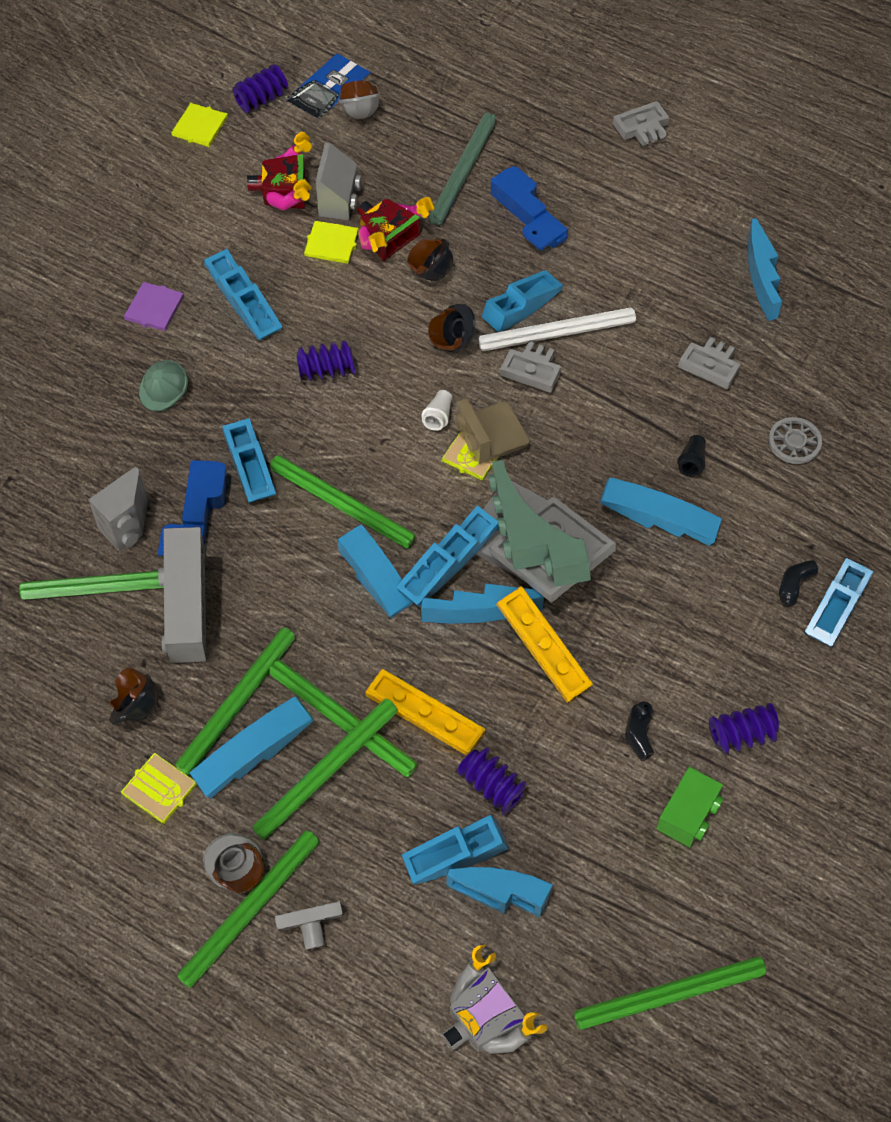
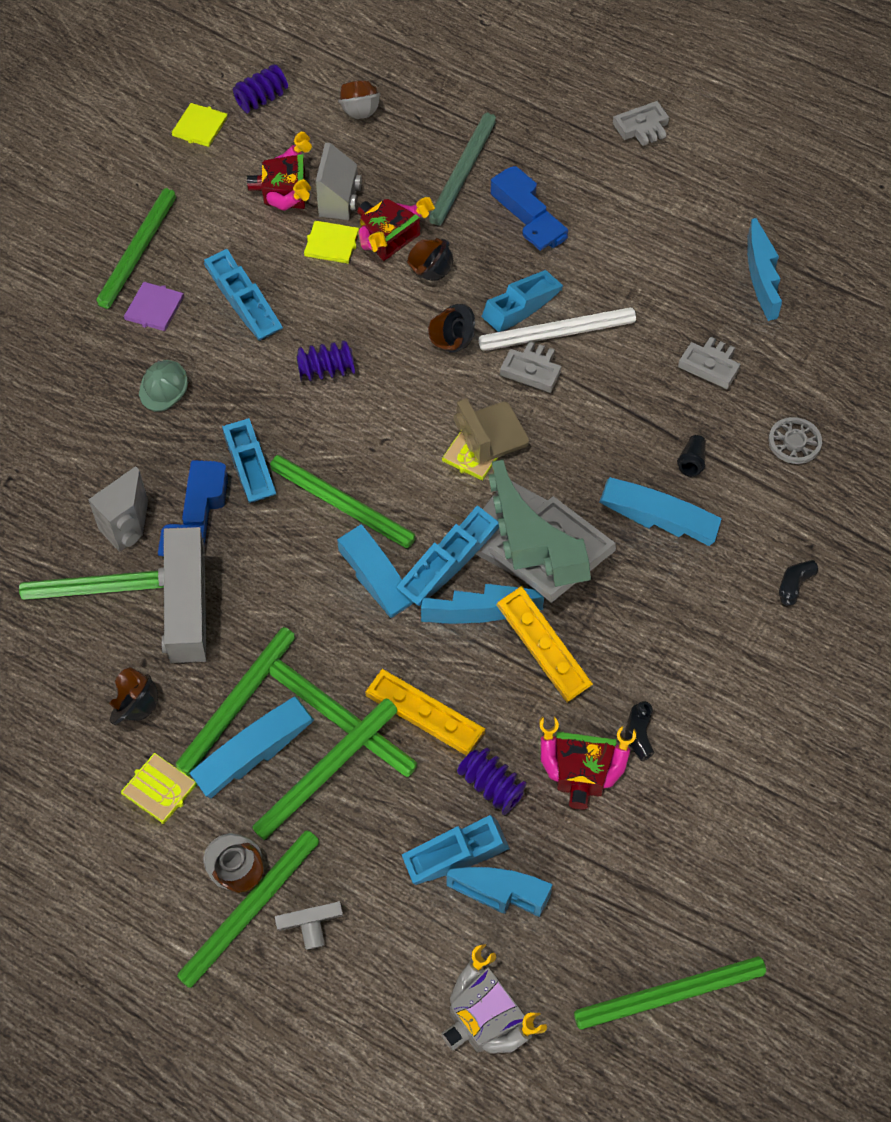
sticker [286,54,370,119] -> none
white cone [422,390,453,431] -> none
bright green brick [656,766,724,848] -> none
dark purple piece [709,703,779,754] -> none
dark azure slope [804,558,873,647] -> none
none -> bright green axle [96,188,176,309]
none -> torso [539,716,637,810]

